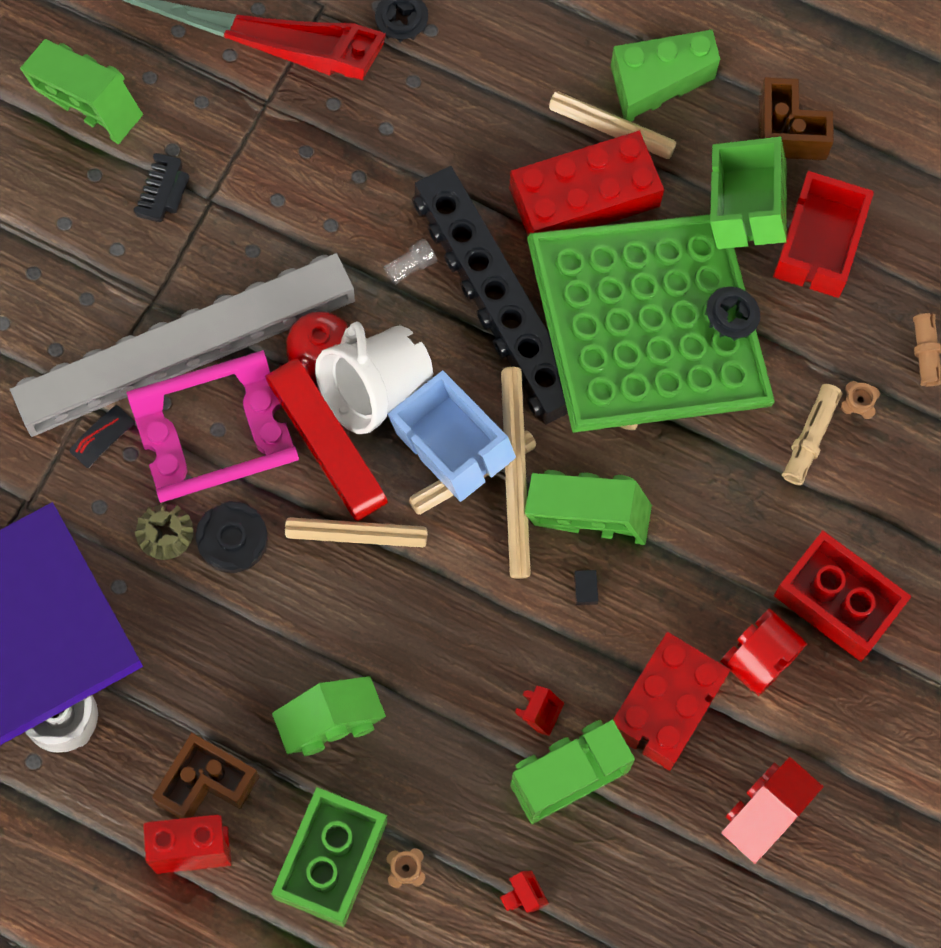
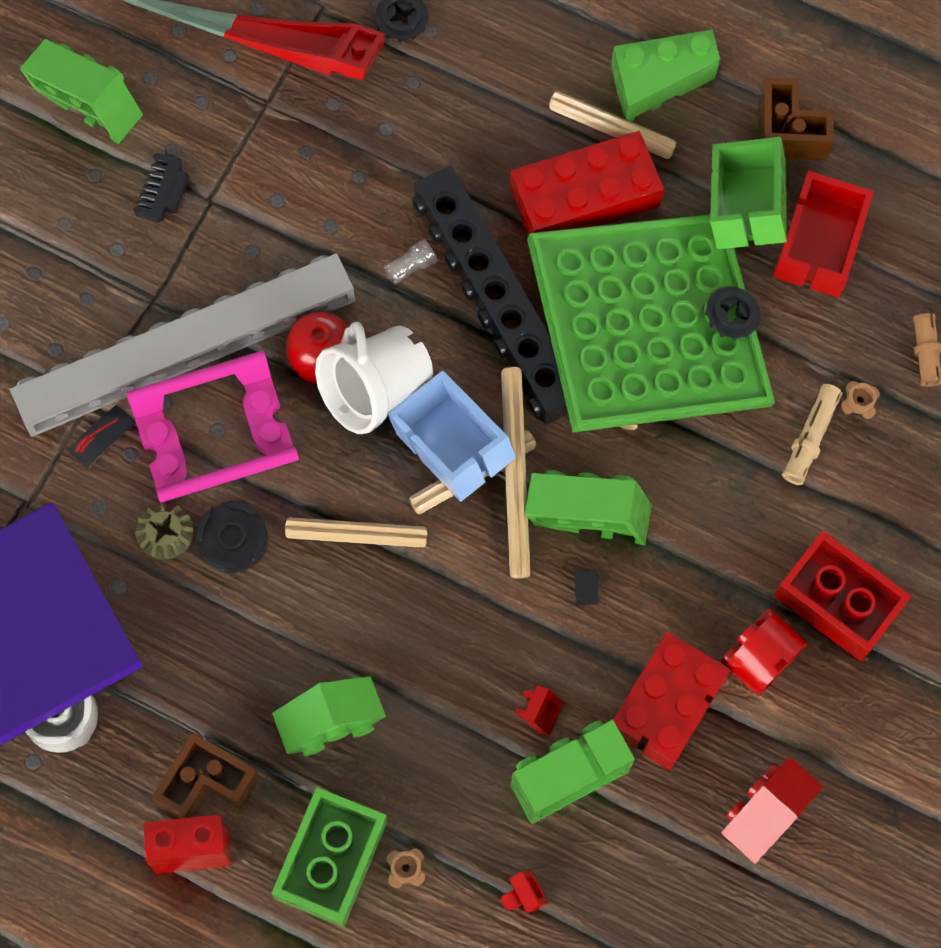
red beam [265,358,388,521] -> none

